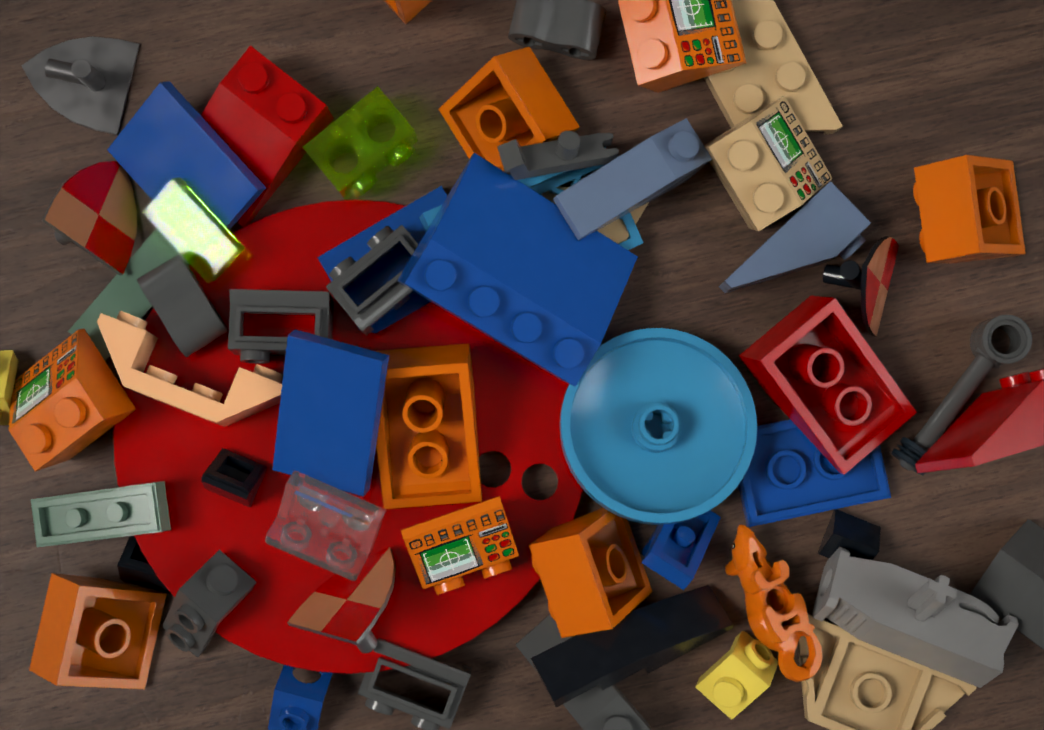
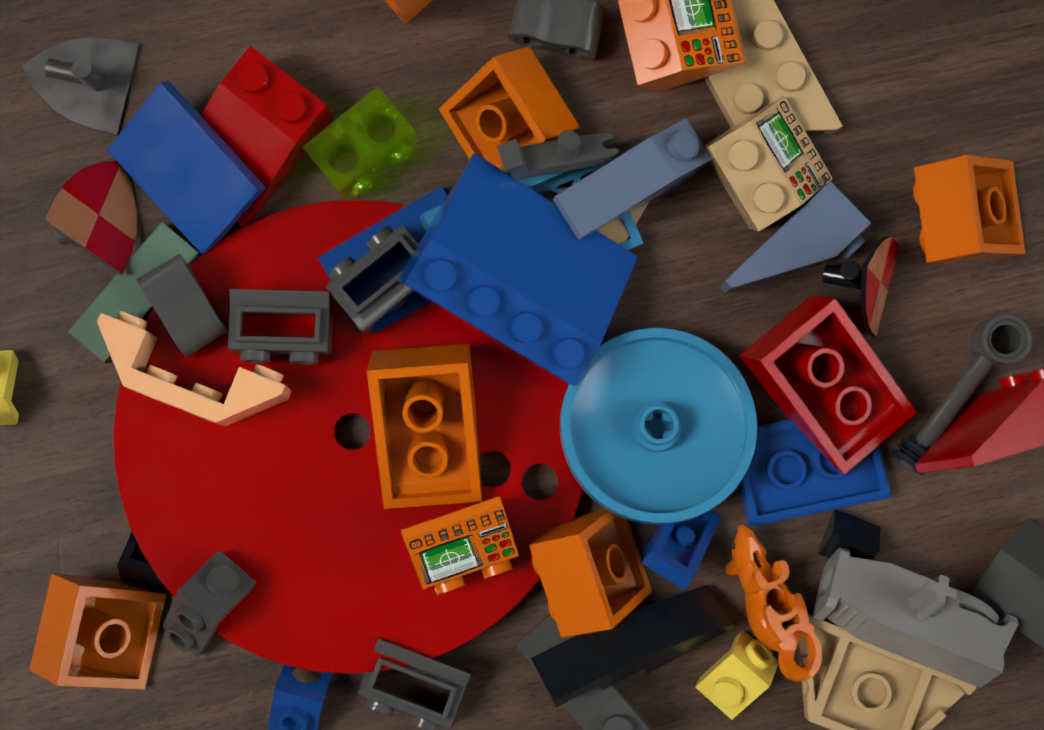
orange slope [9,328,136,471] -> none
sand green tile [31,481,171,547] -> none
clear neon green tile [143,177,245,283] -> none
black slope [201,448,267,507] -> none
clear bracket [265,470,386,581] -> none
blue tile [272,329,389,497] -> none
shield [287,547,396,653] -> none

